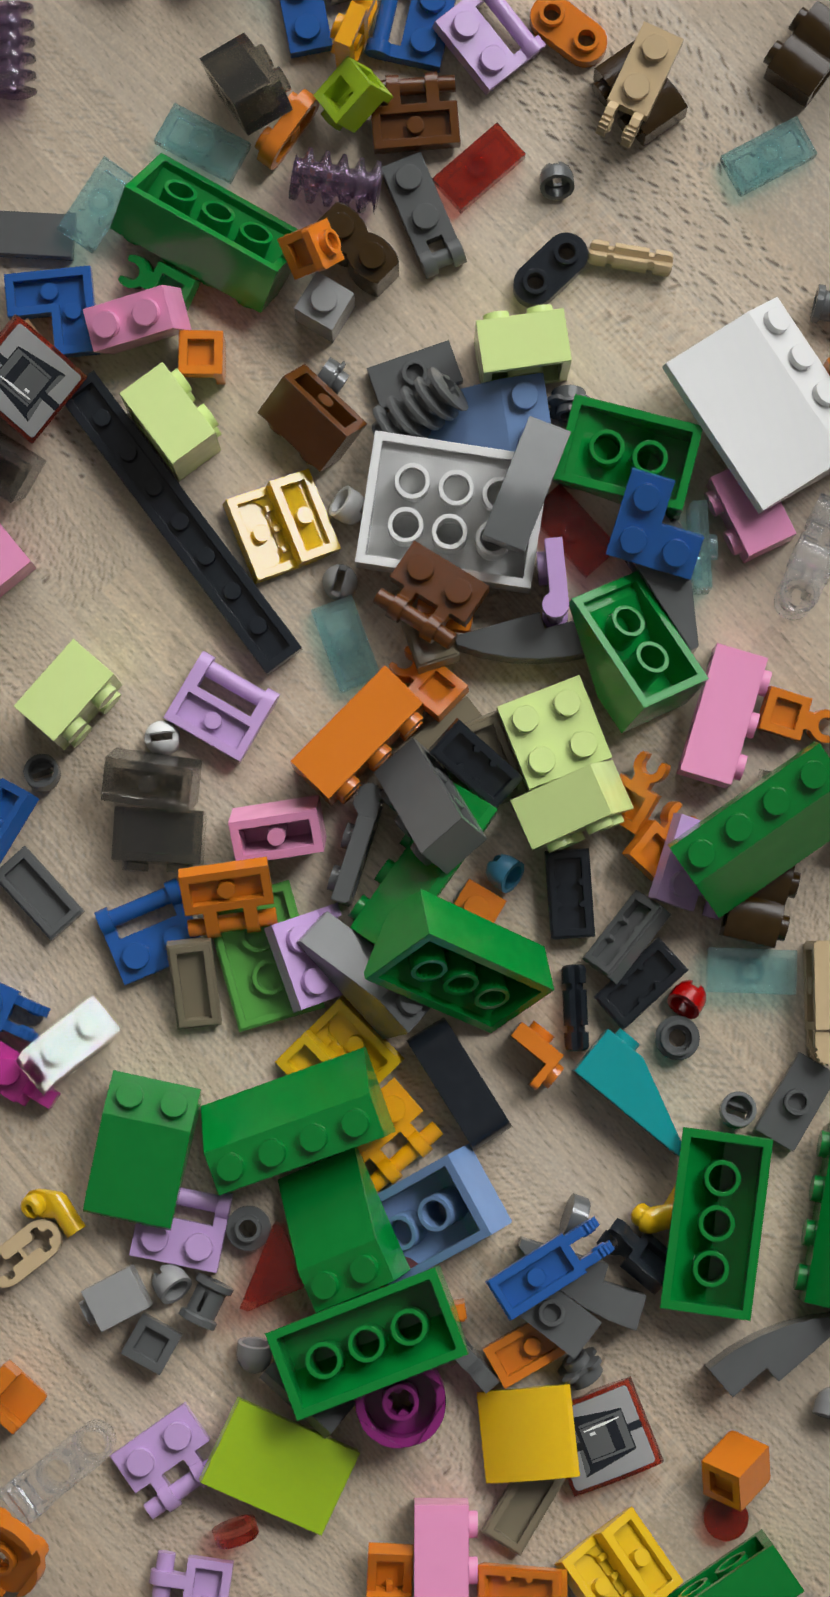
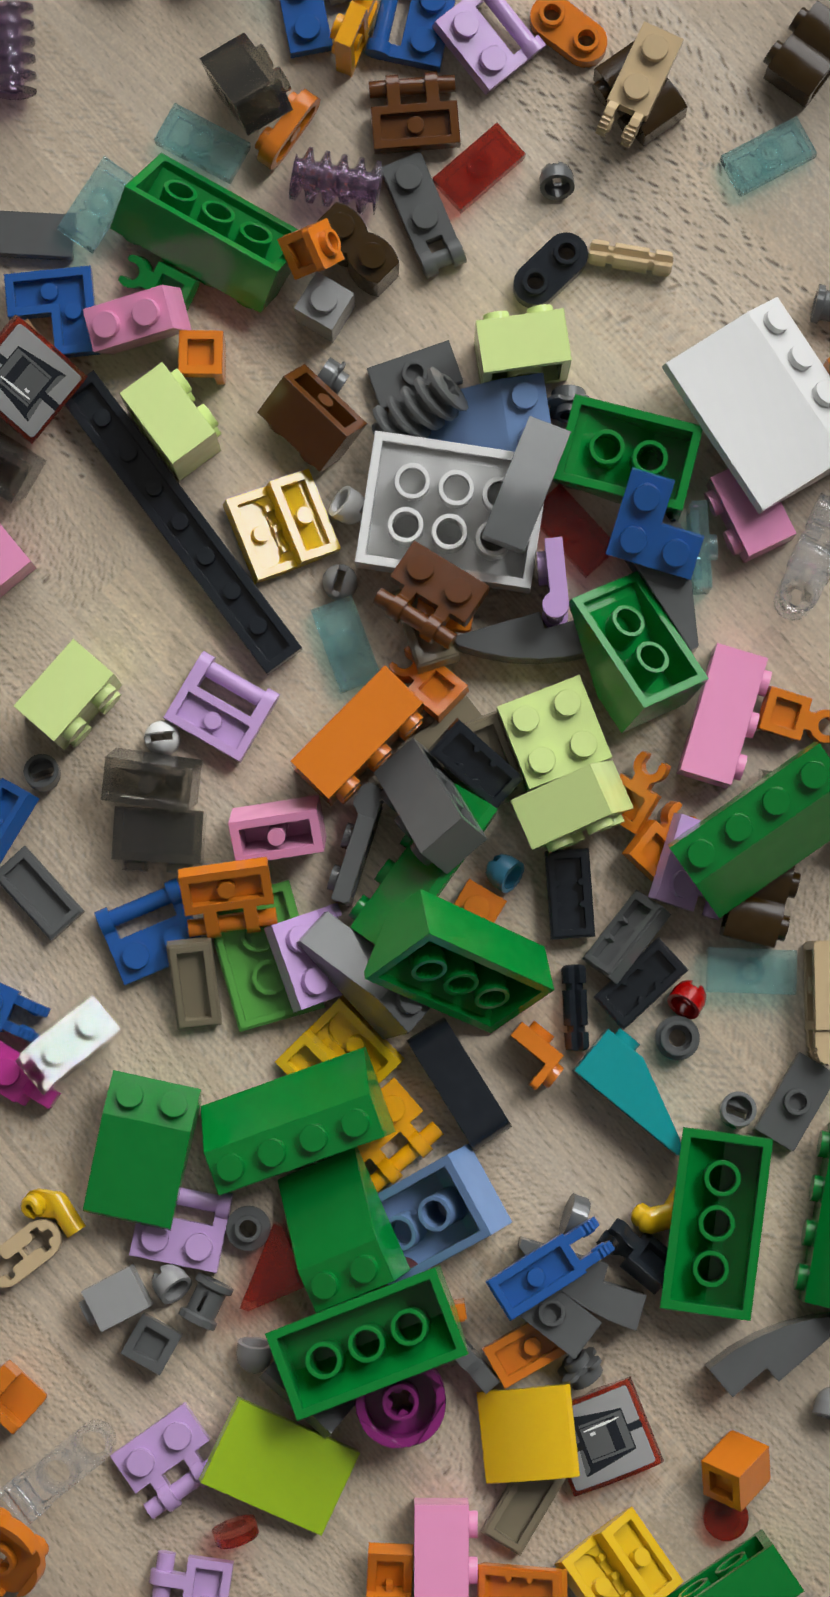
lime brick [313,56,393,133] -> none

